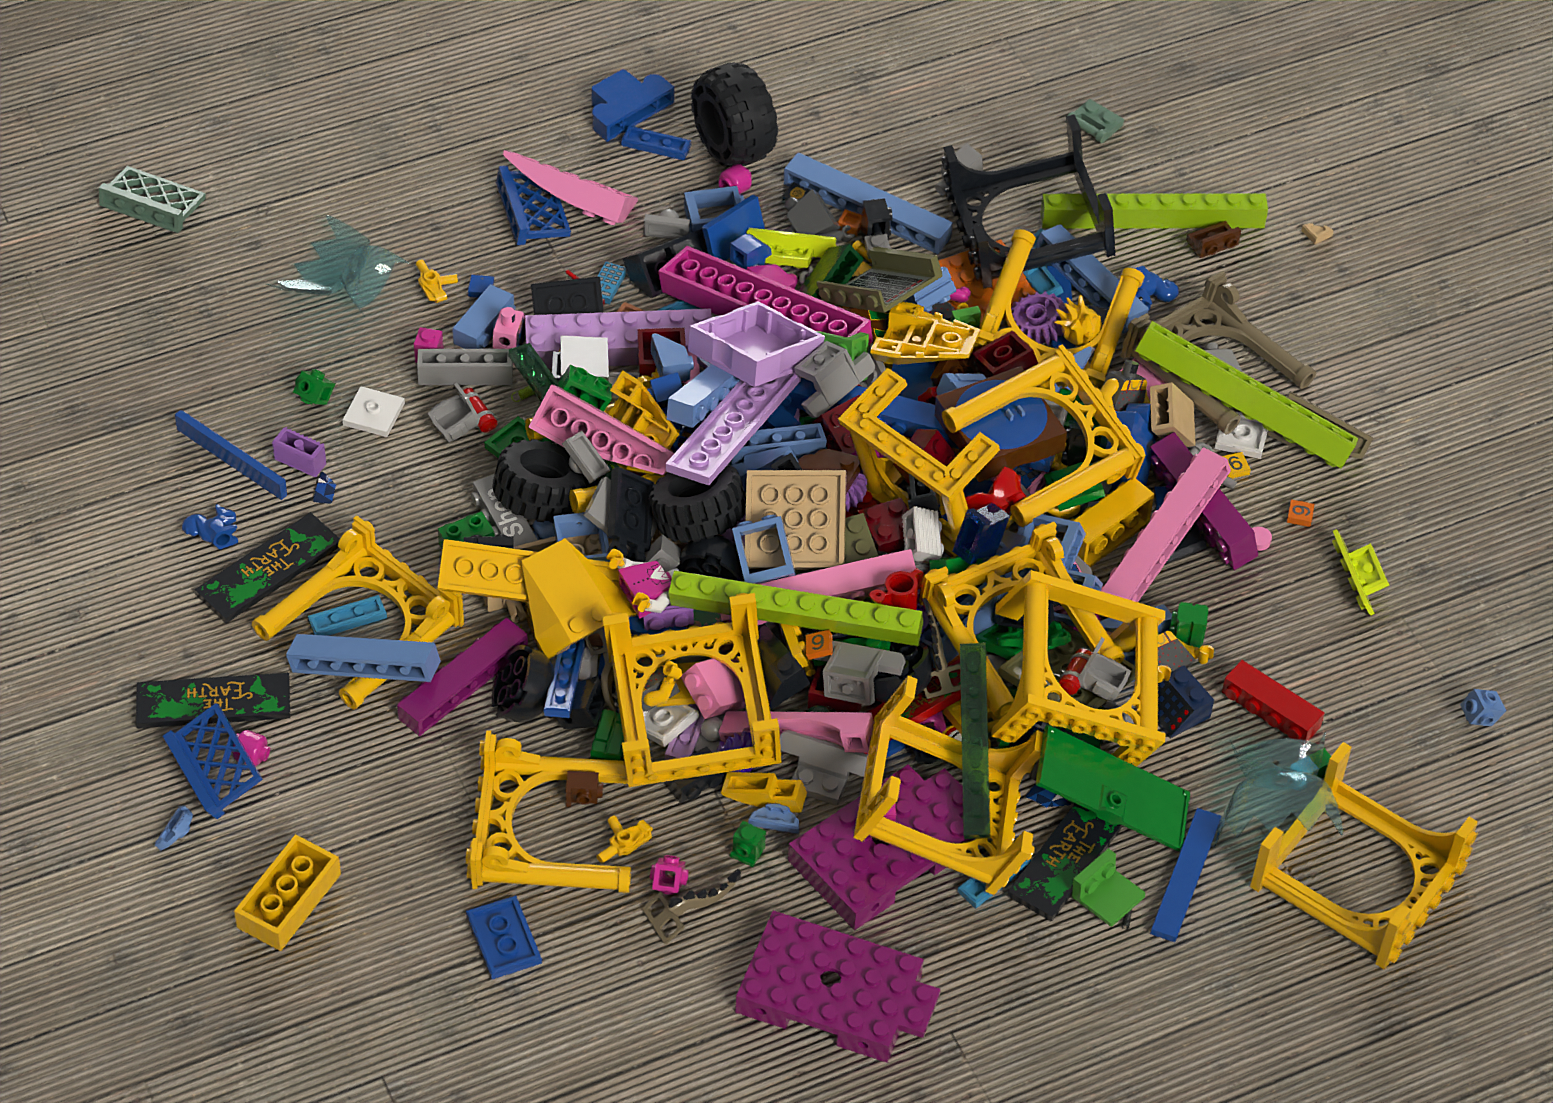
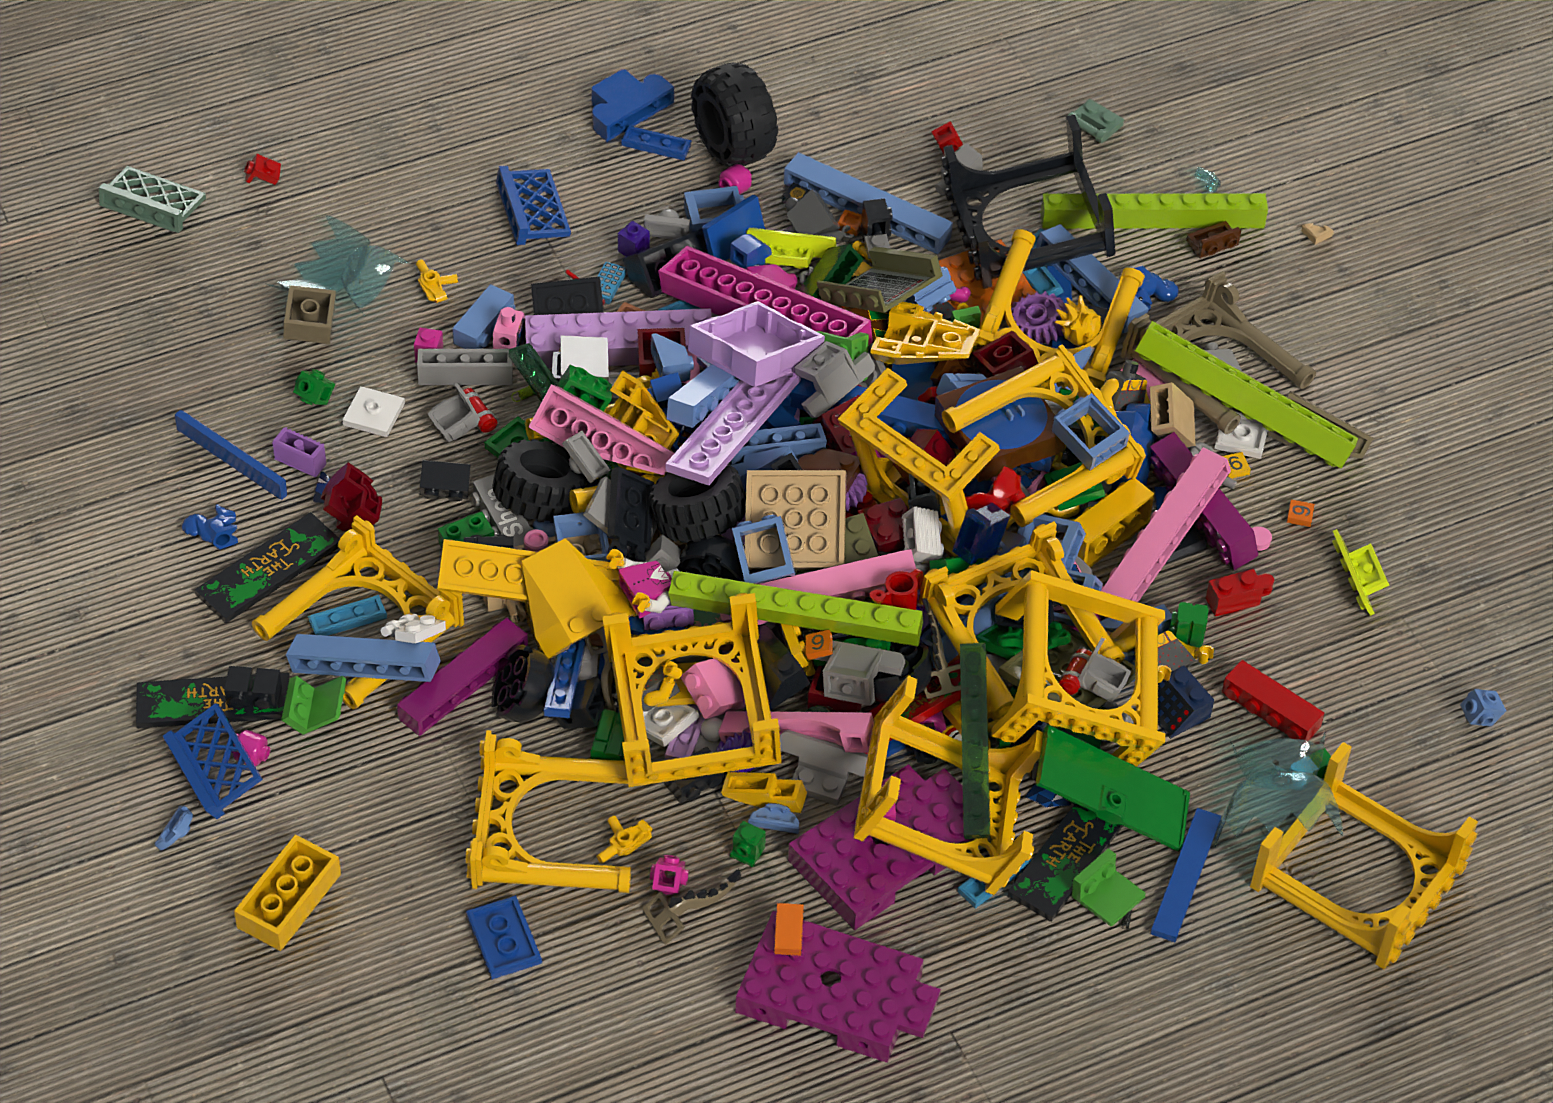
blue tile [468,275,494,298] -> none
bright pink wedge [503,150,638,225] -> none
reddish brown brick [566,771,604,807] -> none
none -> black piece [224,666,282,709]
none -> red bracket [244,154,281,185]
none -> bright green bracket [281,676,346,735]
none -> dark tan brick [283,285,336,344]
none -> dark red brick [321,462,382,532]
none -> white plate [381,614,446,644]
none -> black brick [420,460,471,502]
none -> bright pink tile [524,530,549,552]
none -> dark purple brick [618,220,650,257]
none -> orange tile [774,903,804,956]
none -> red bracket [931,121,963,154]
none -> medium blue window [1052,393,1130,470]
none -> clear light blue arm [1194,167,1221,193]
none -> red brick [1205,569,1274,617]

